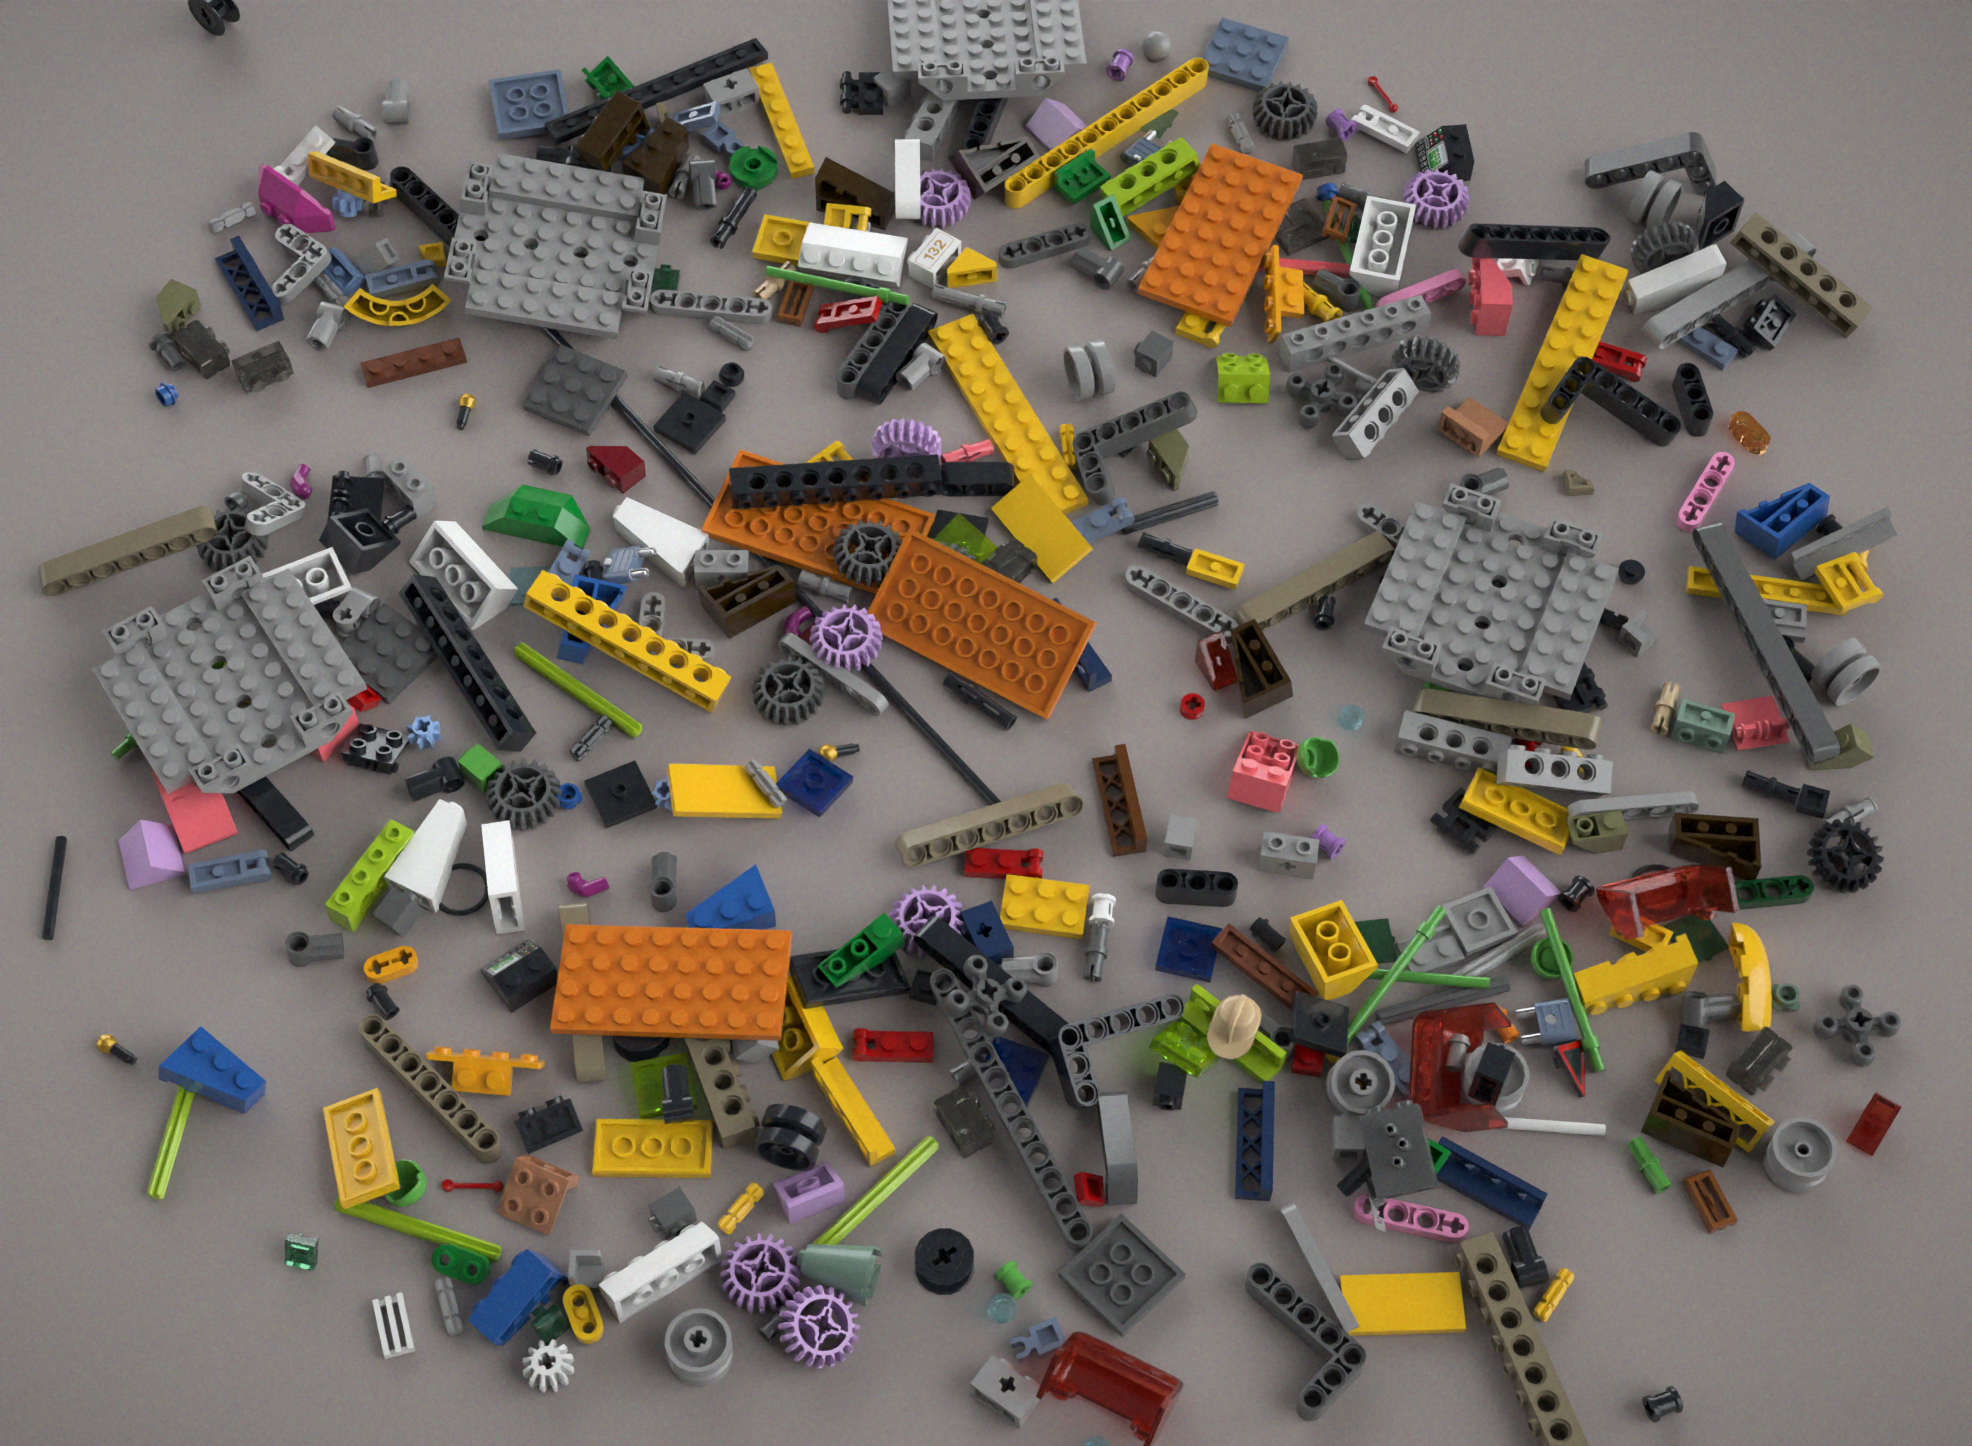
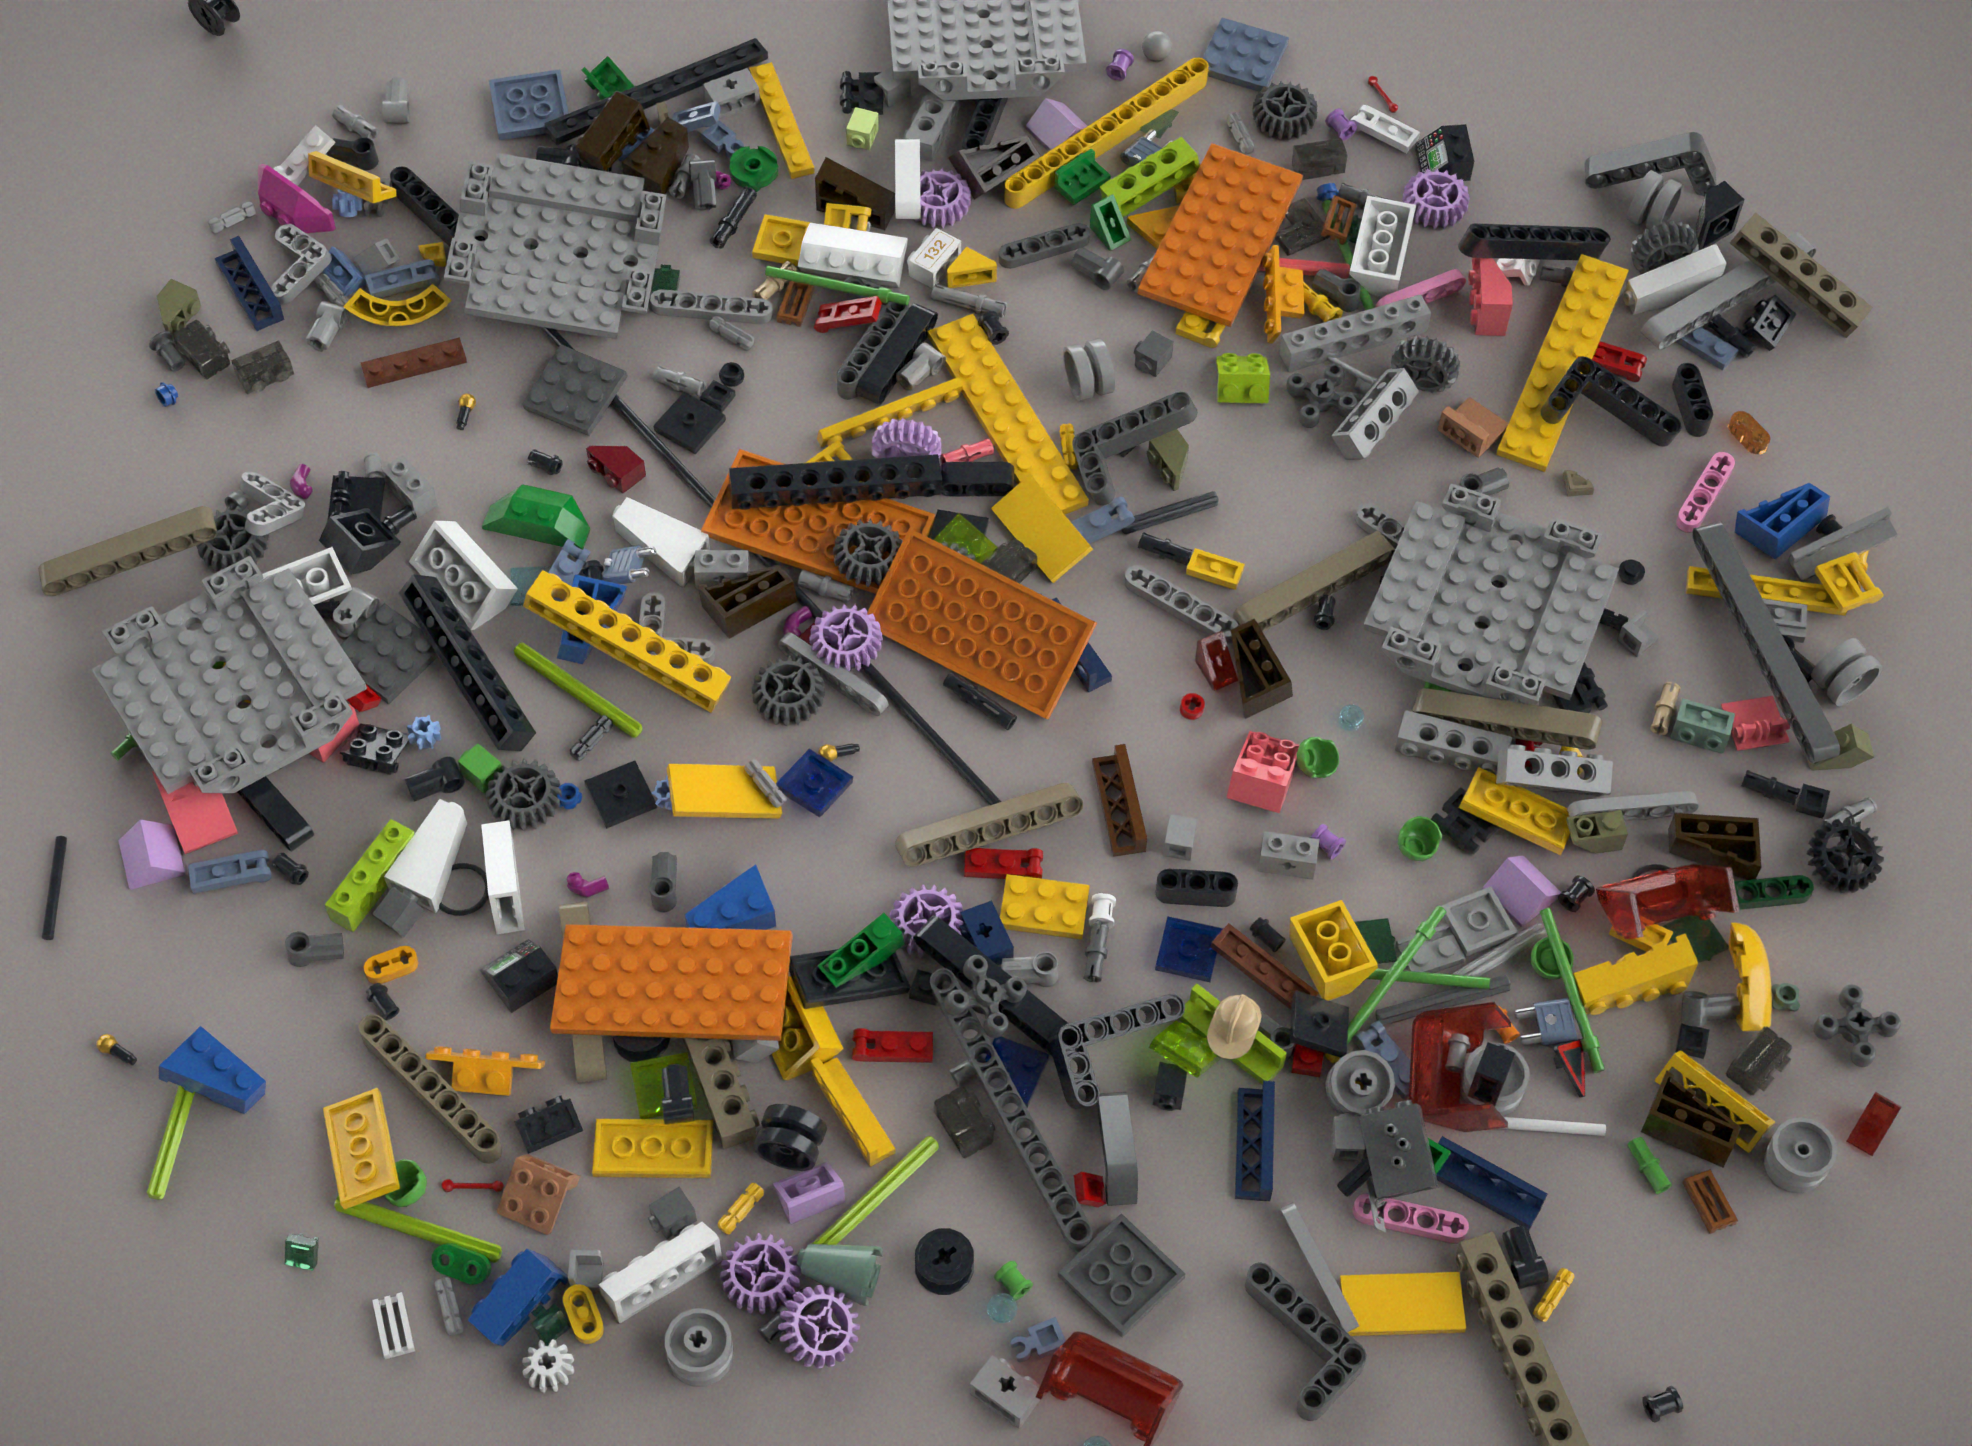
none -> yellow plate [817,377,964,447]
none -> yellowish green brick [846,107,879,150]
none -> bright green hair [1397,816,1442,862]

